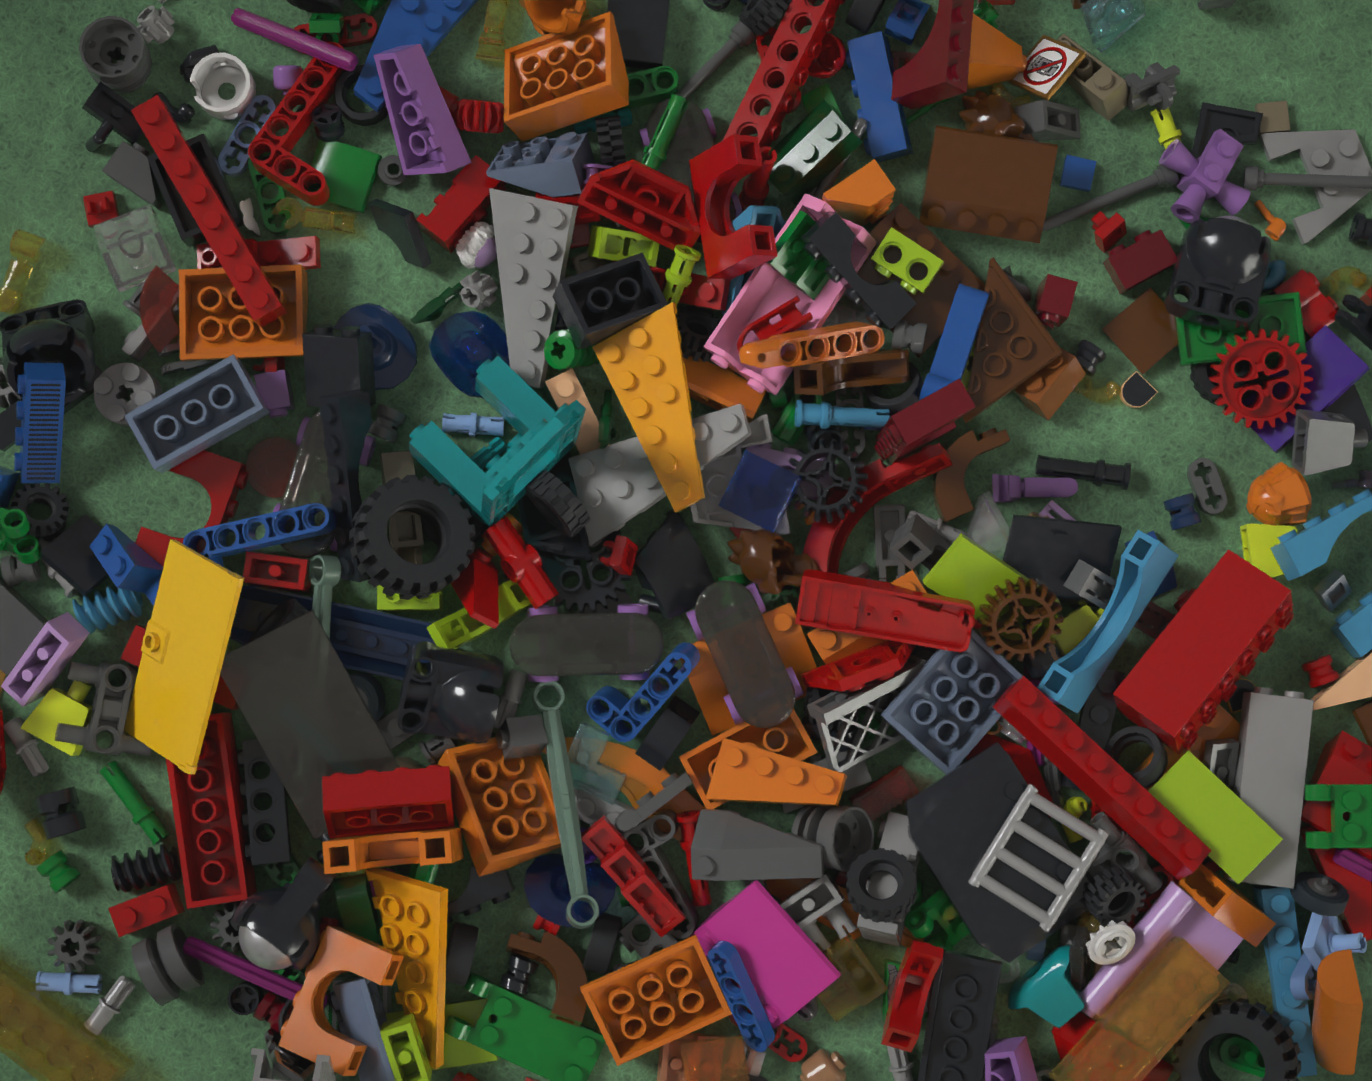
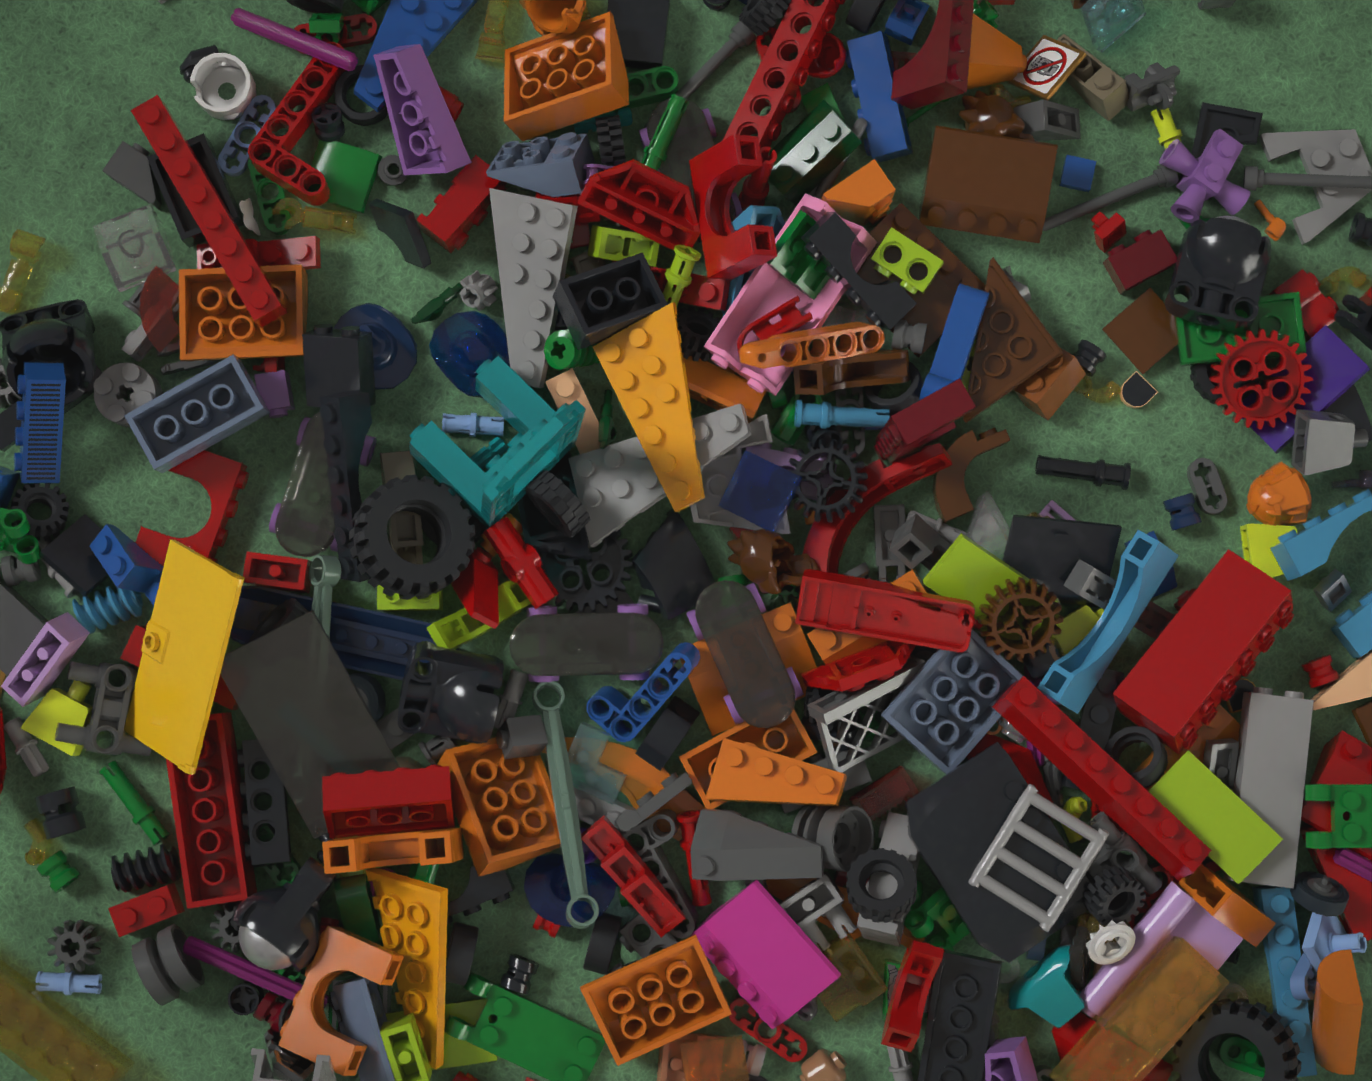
dark grey wheel [79,16,152,94] -> none
black plate [81,81,143,152] -> none
red tile [83,191,120,228] -> none
light grey axle [84,975,135,1035] -> none
light grey gear [137,6,175,44] -> none
black arm [151,92,195,125] -> none
blue beam [183,503,338,567] -> none
clear red tile [245,437,307,498] -> none
medium lavender piece [273,65,303,95] -> none
dark grey wheel [368,404,407,444] -> none
red gear [455,99,504,134] -> none
white hair [456,222,497,269] -> none
reddish brown arch [505,932,588,1027] -> none
red tile [600,535,638,576] -> none
blue beam [707,940,775,1052] -> none
medium lavender piece [992,474,1078,503] -> none
dark red brick [1032,274,1078,330] -> none
dark tan tile [1255,100,1291,136] -> none
dark azure arm [1263,260,1287,291] -> none

